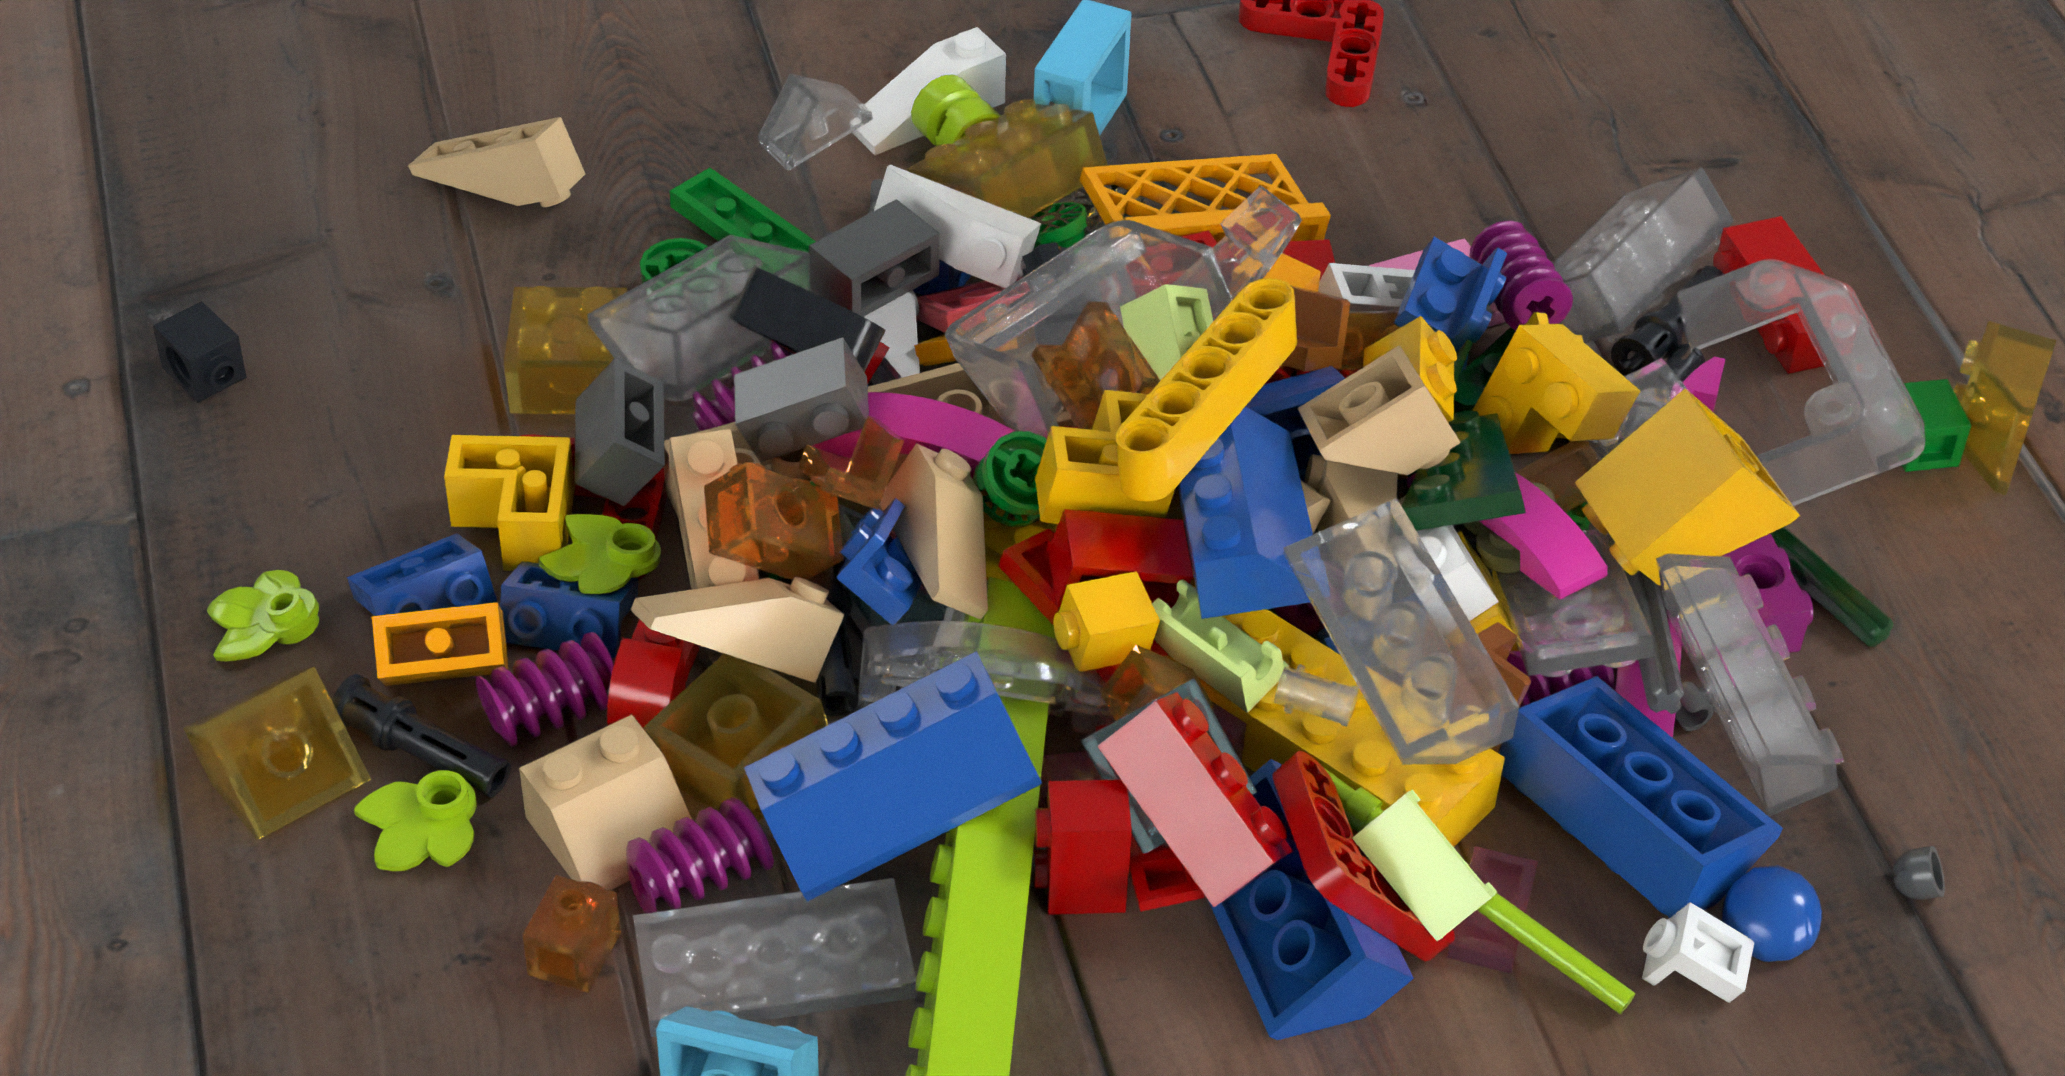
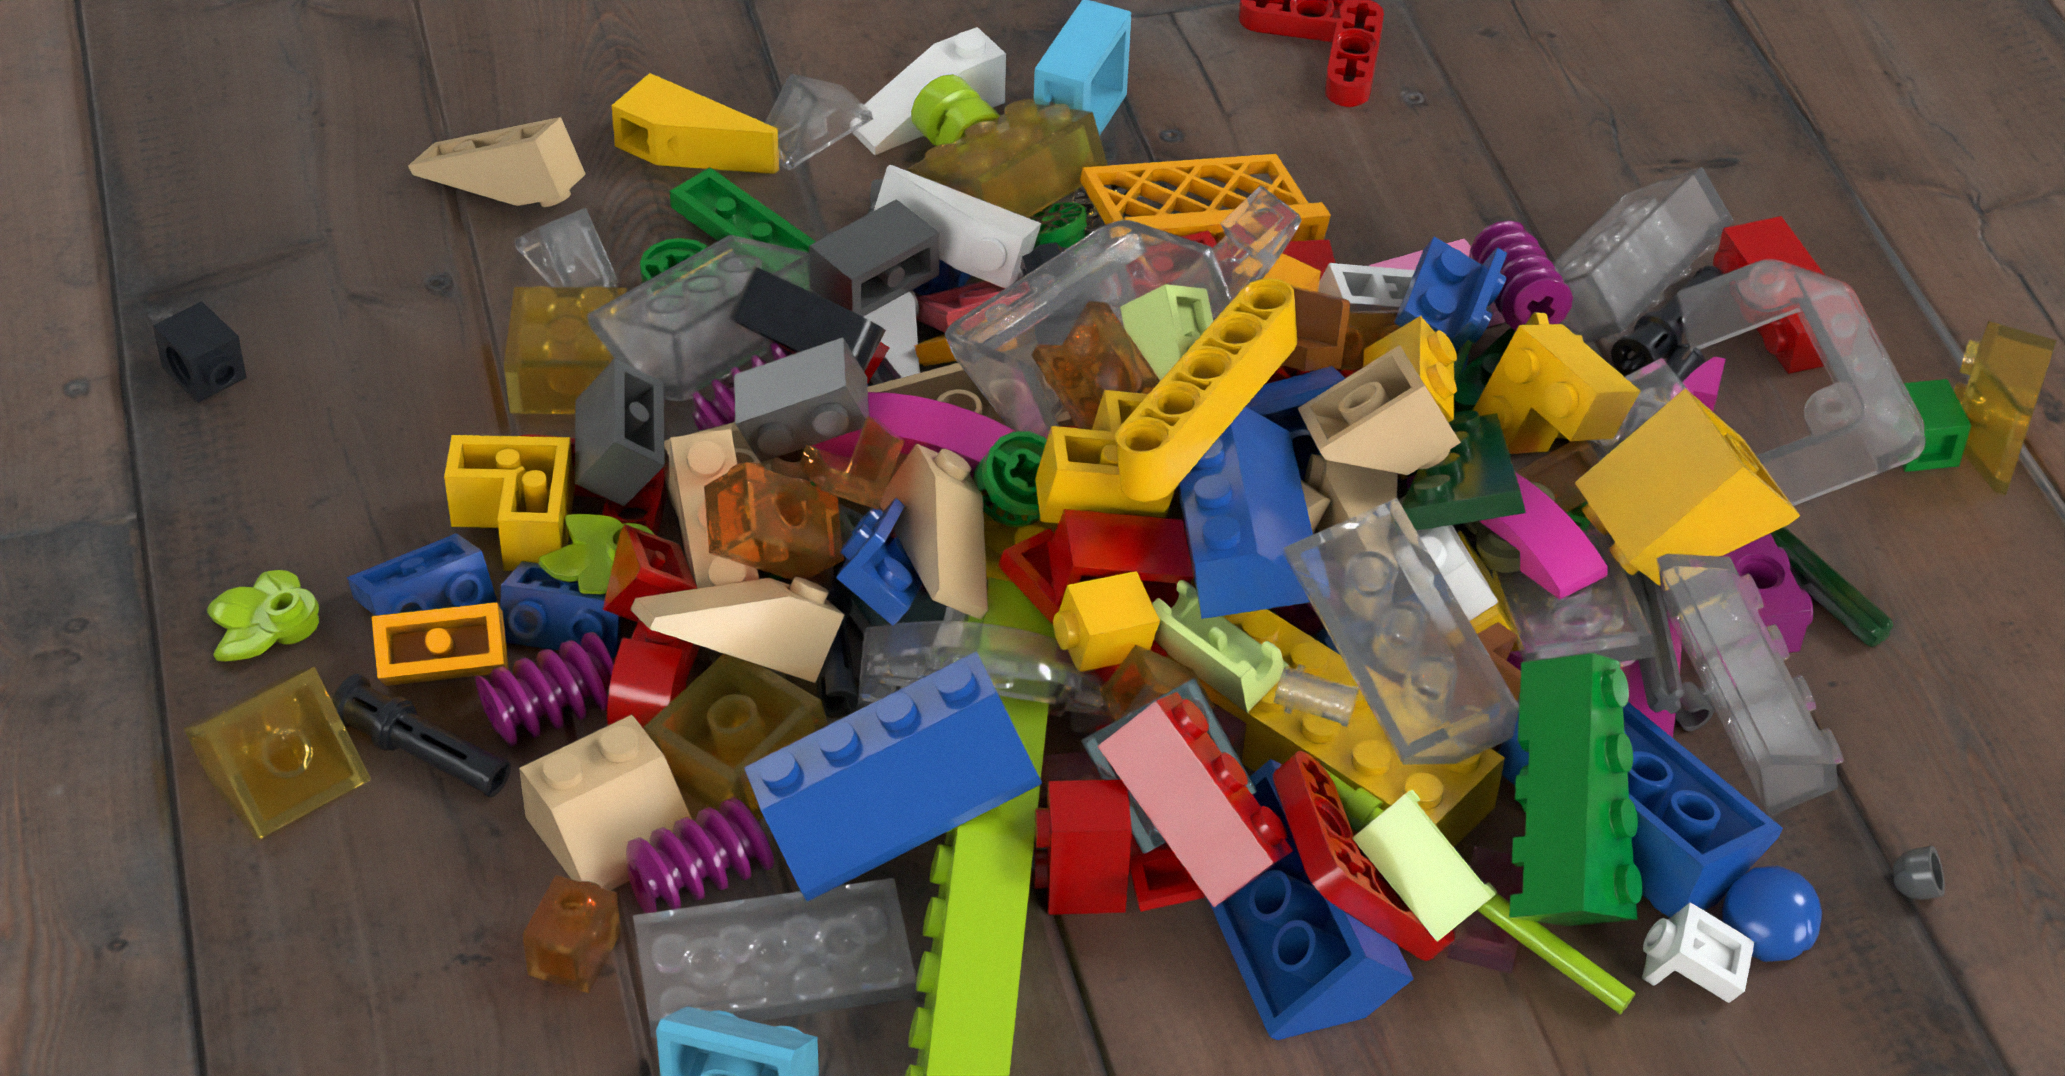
lime plate [354,770,476,871] -> none
none -> clear slope [515,208,618,308]
none -> red slope [603,524,697,622]
none -> yellow slope [611,73,779,174]
none -> green wedge [1509,653,1642,926]

